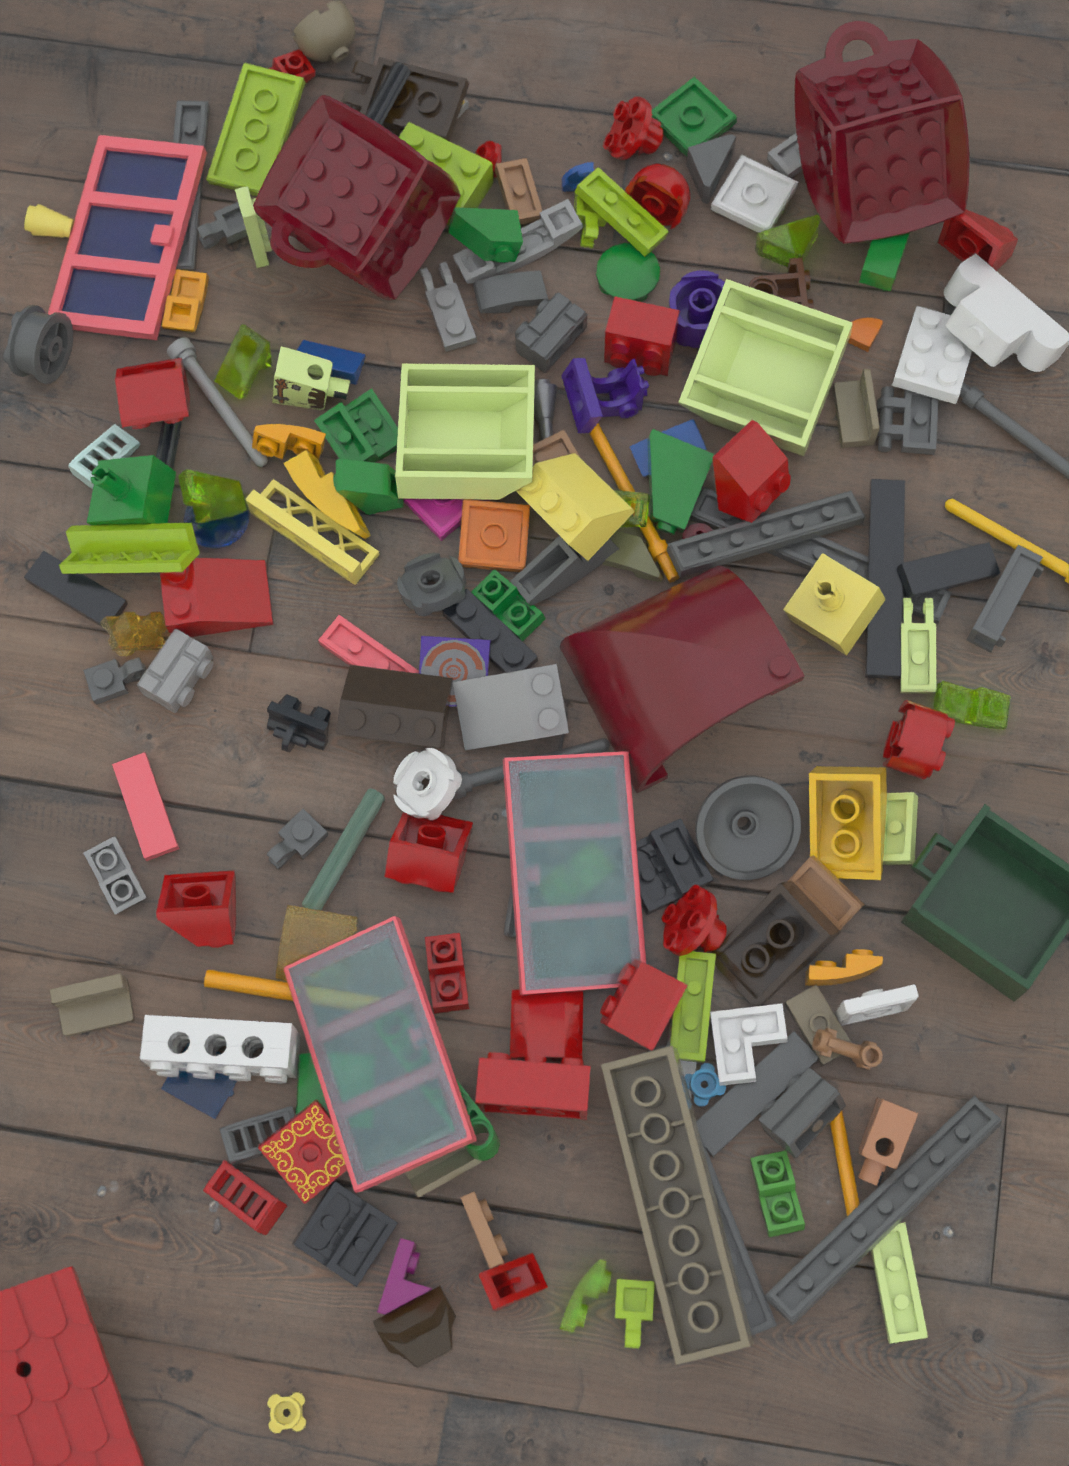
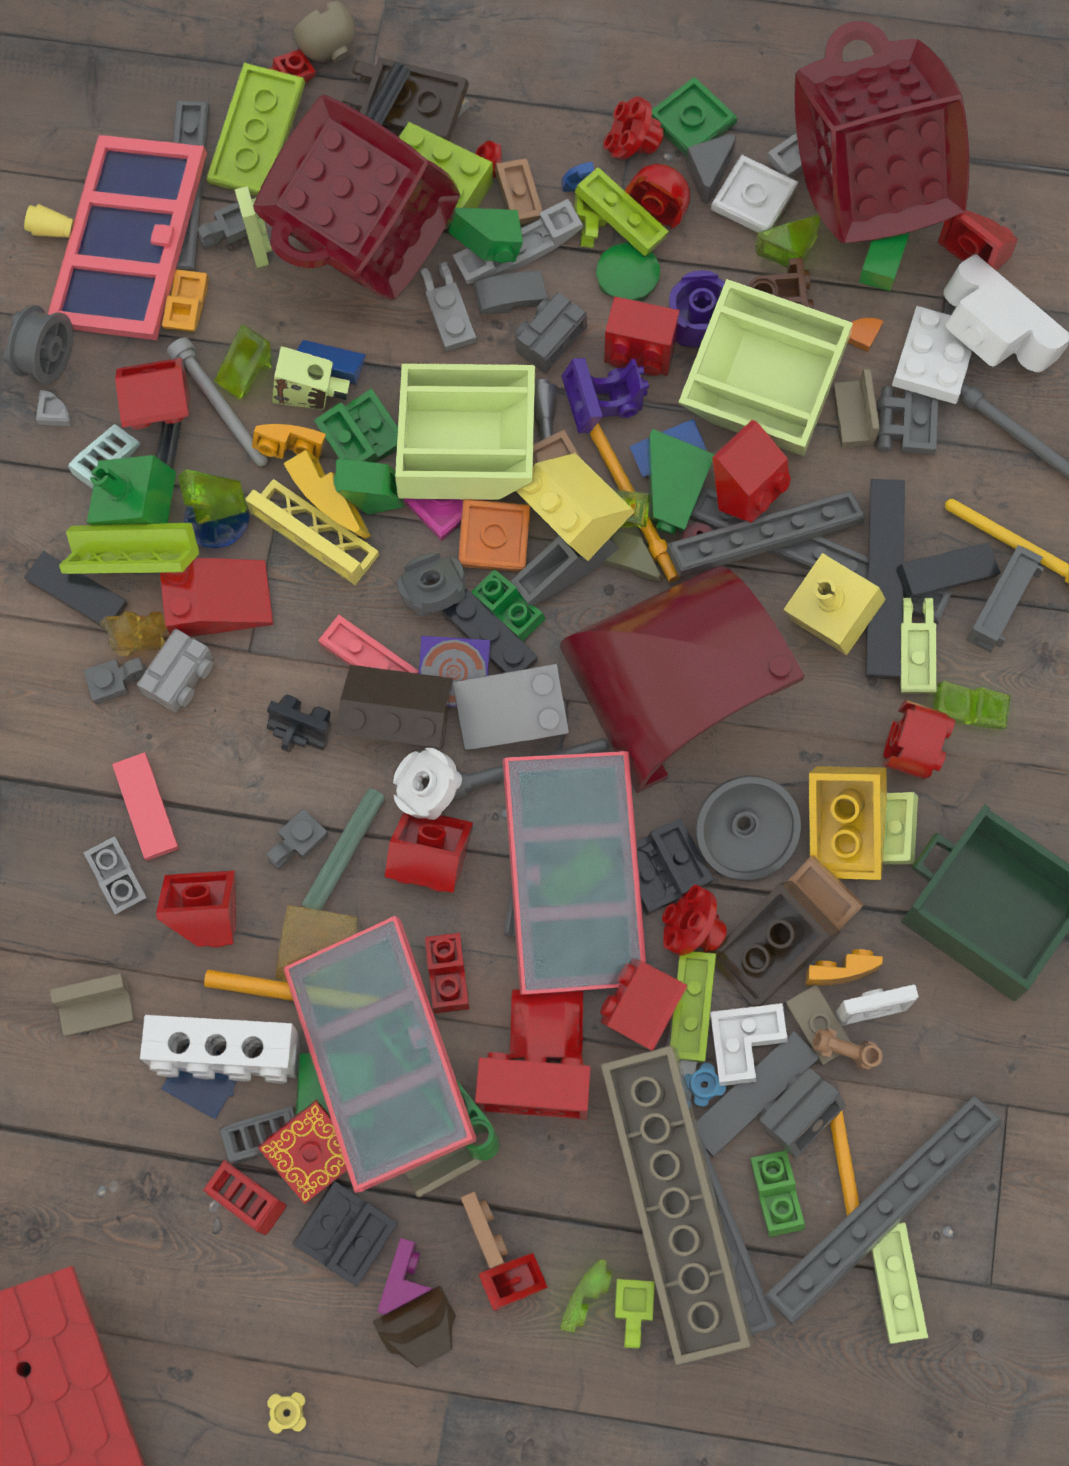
nougat torso [857,1097,918,1186] -> none
none -> light grey tile [36,390,71,426]

